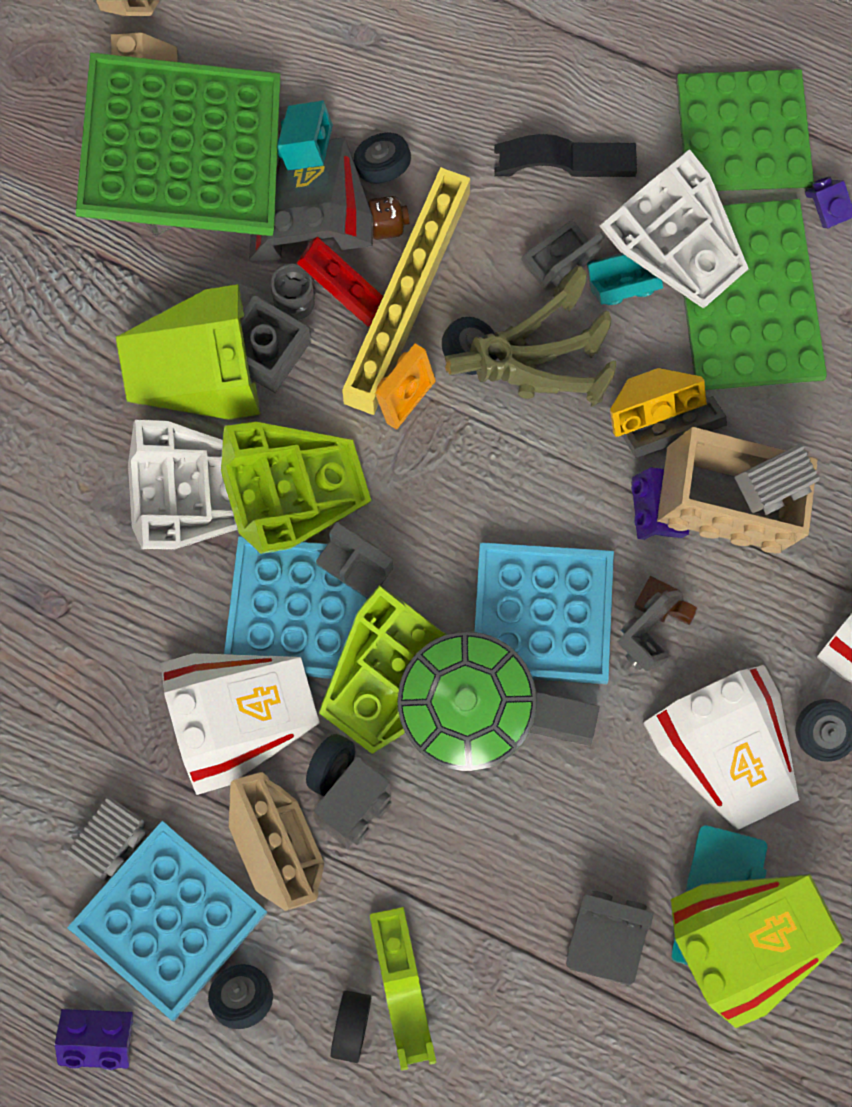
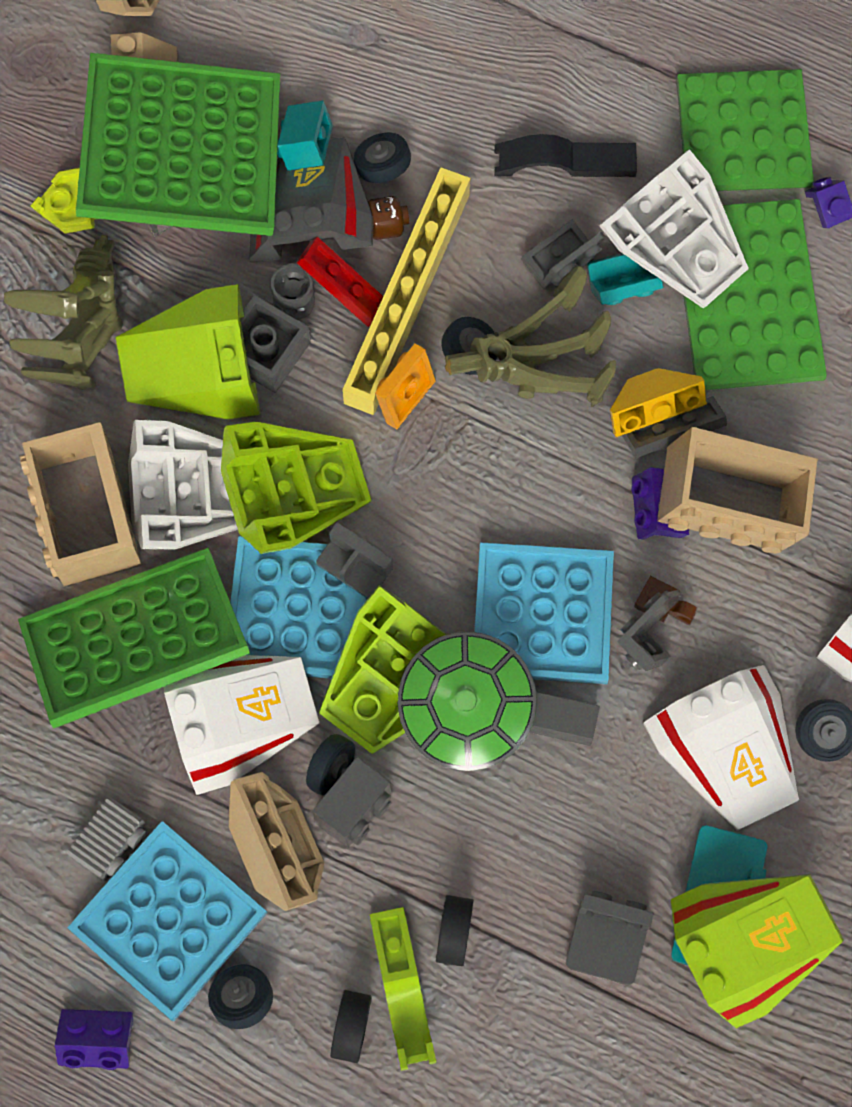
light grey brick [734,444,819,515] -> none
none -> olive piece [4,235,123,390]
none -> bright green plate [18,548,250,729]
none -> tan hose [19,422,142,586]
none -> neon yellow plate [30,168,96,234]
none -> black tyre [436,895,474,966]

